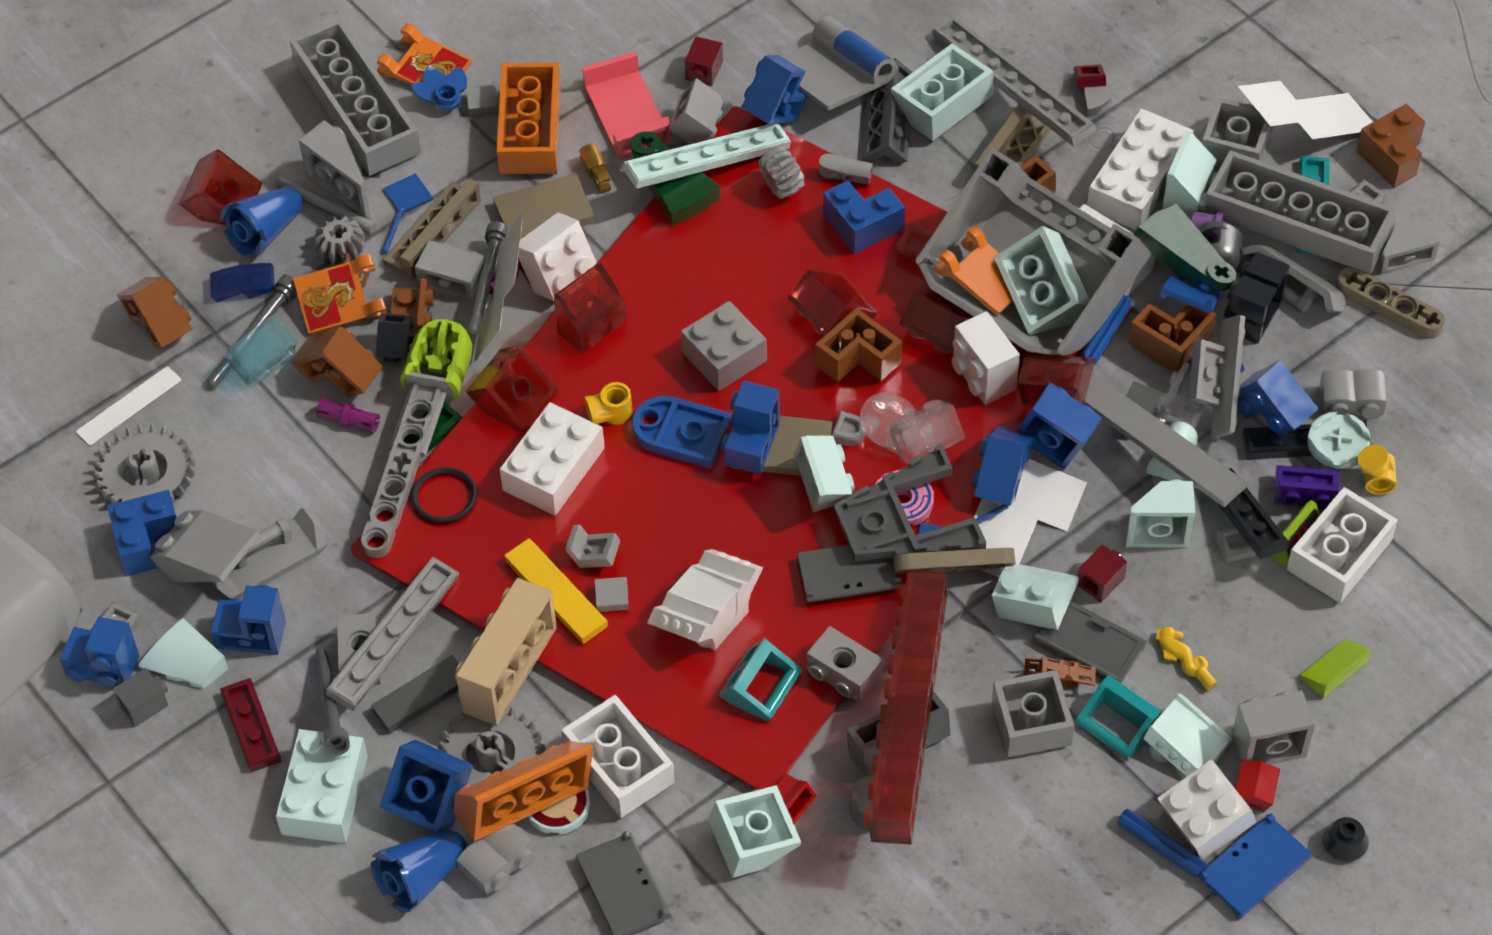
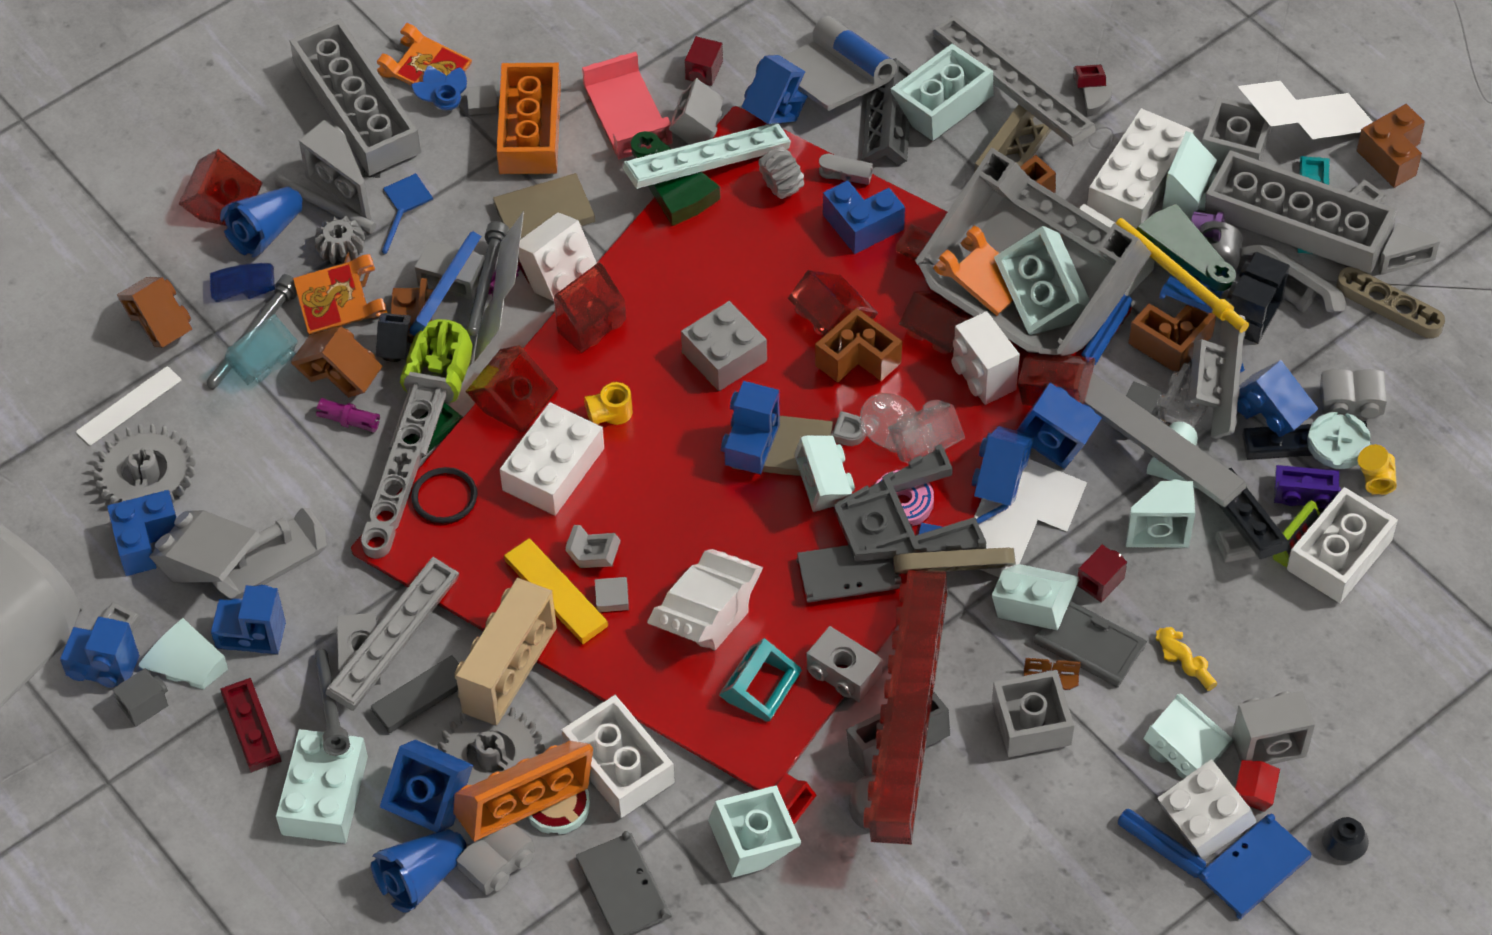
dark tan fence [383,178,481,280] -> none
pearl gold bar [579,144,611,193] -> none
blue tile [633,396,732,469] -> none
dark orange piece [1035,656,1096,686] -> none
teal tile [1075,675,1161,760] -> none
lime slope [1300,638,1371,698] -> none
none -> blue tile [409,231,482,336]
none -> yellow bar [1115,218,1249,333]

